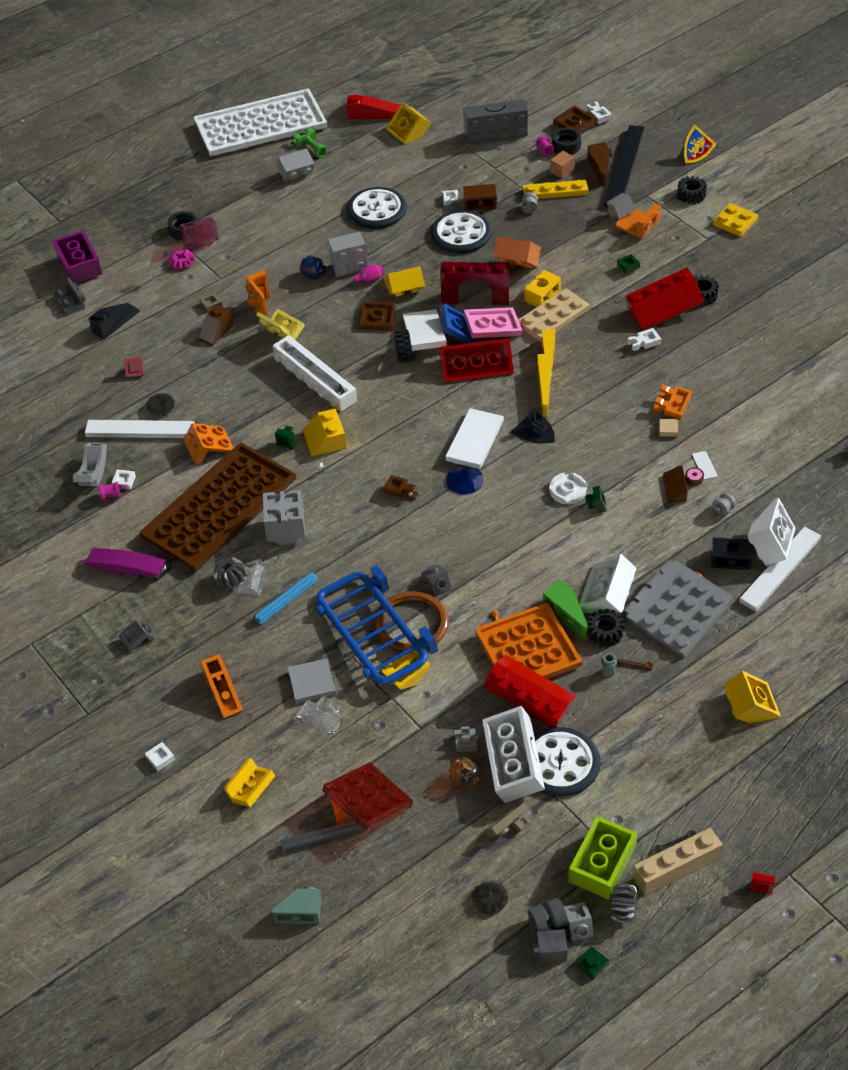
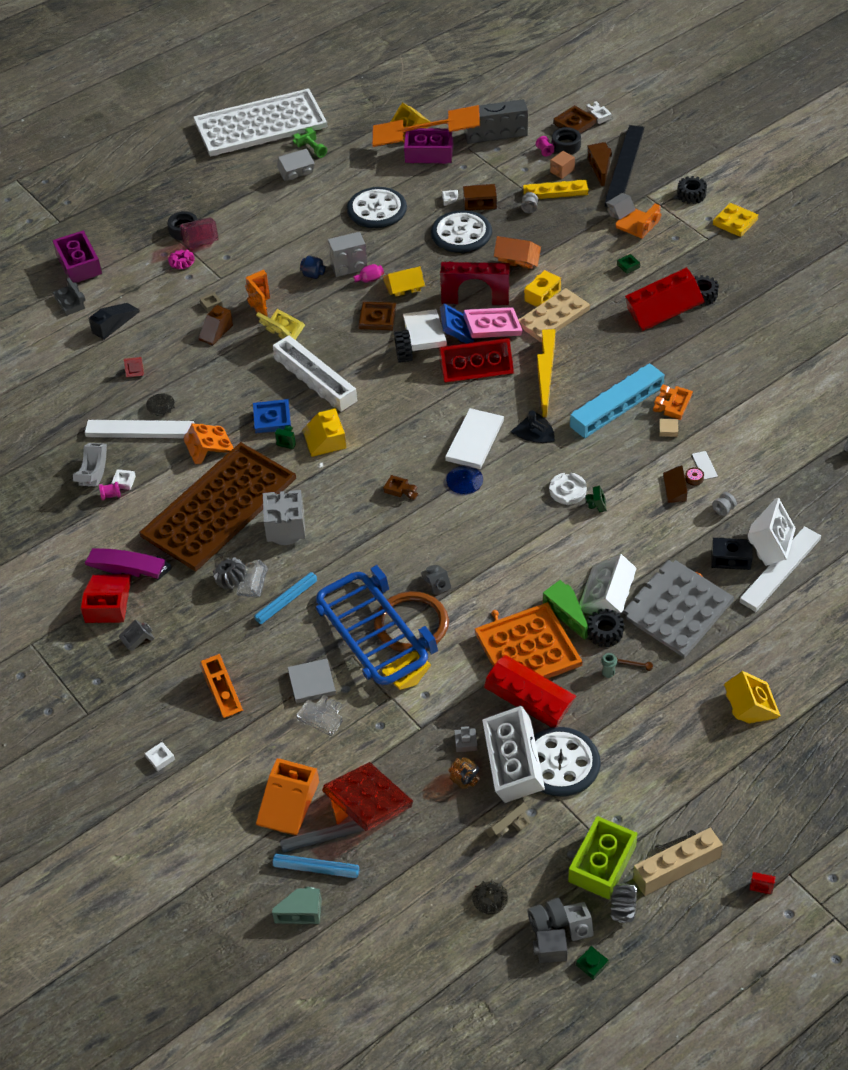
yellow bracket [224,758,275,807] -> none
red wedge [347,94,400,120] -> none
white plate [627,328,661,351] -> none
shield [683,124,716,163] -> none
none -> red slope [80,574,131,623]
none -> blue plate [253,399,291,434]
none -> orange slope [256,758,319,836]
none -> dark azure axle [273,854,359,878]
none -> orange hinge [372,105,480,147]
none -> magenta brick [404,128,453,164]
none -> medium azure brick [570,363,665,439]

